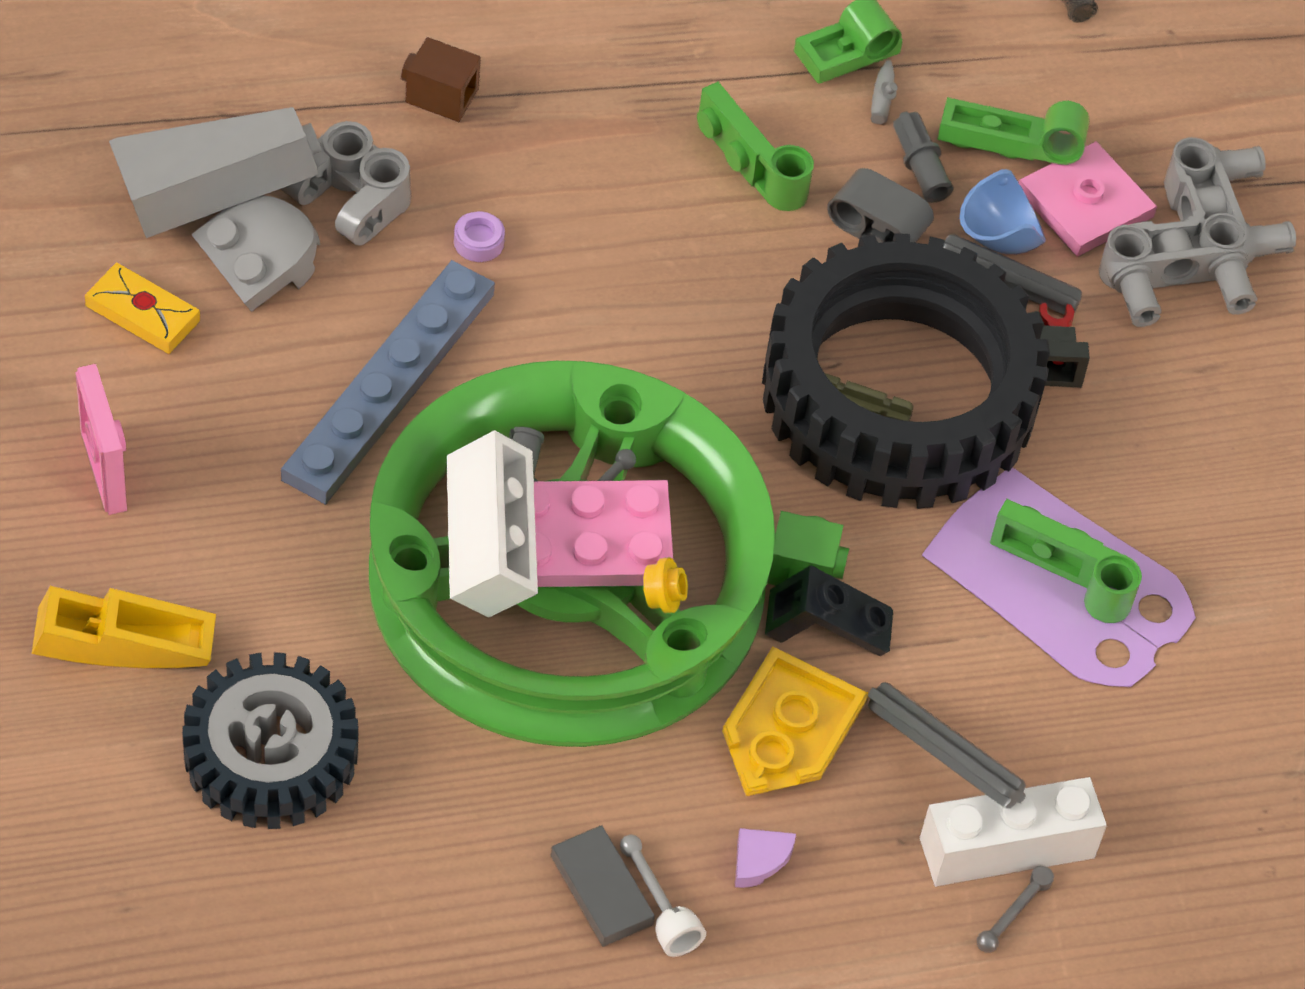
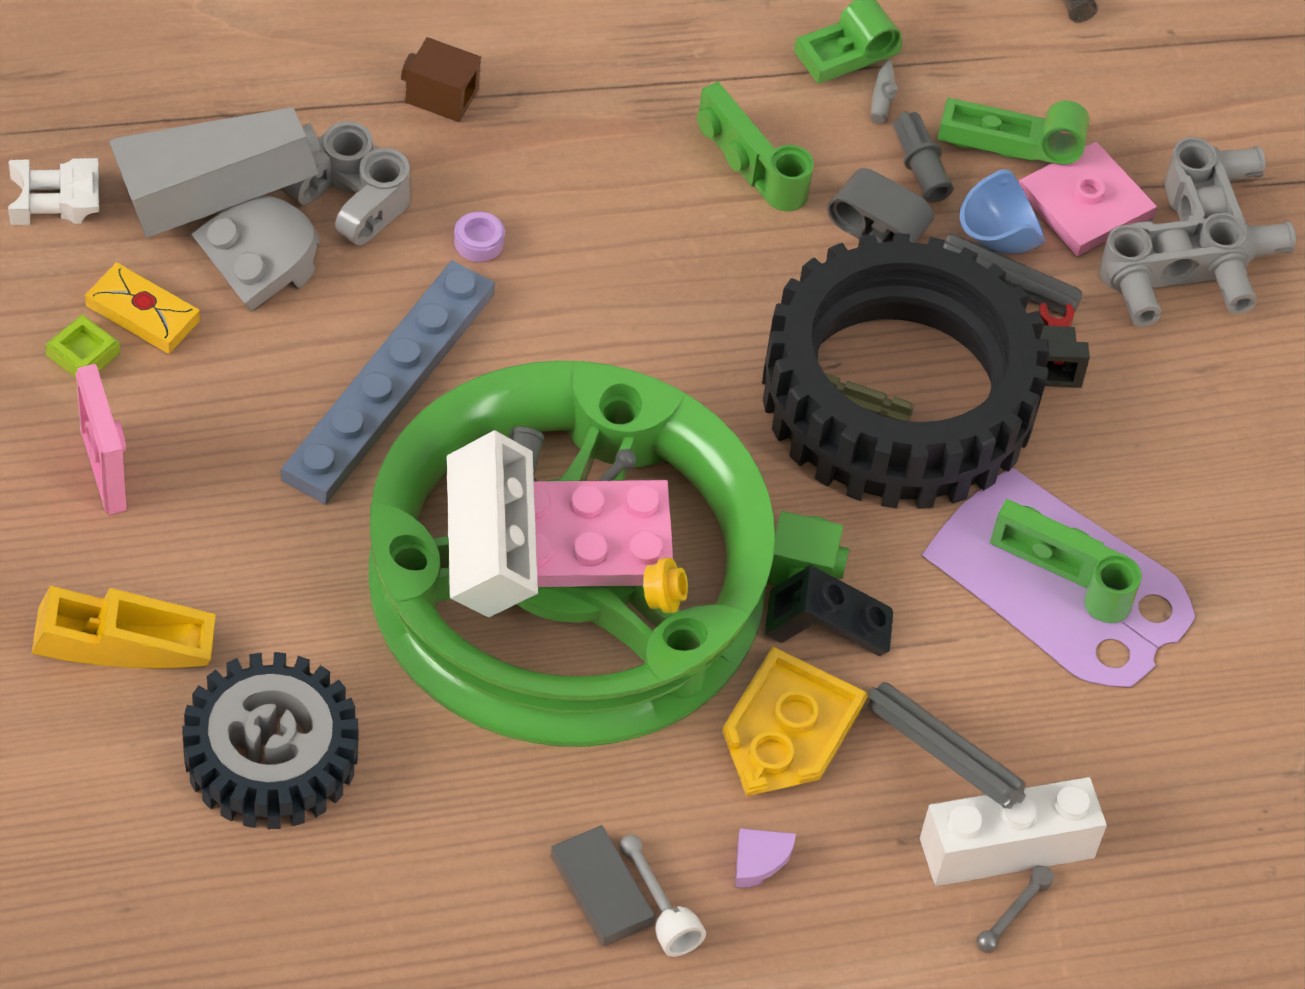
none -> white piece [8,158,99,225]
none -> lime tile [45,314,121,378]

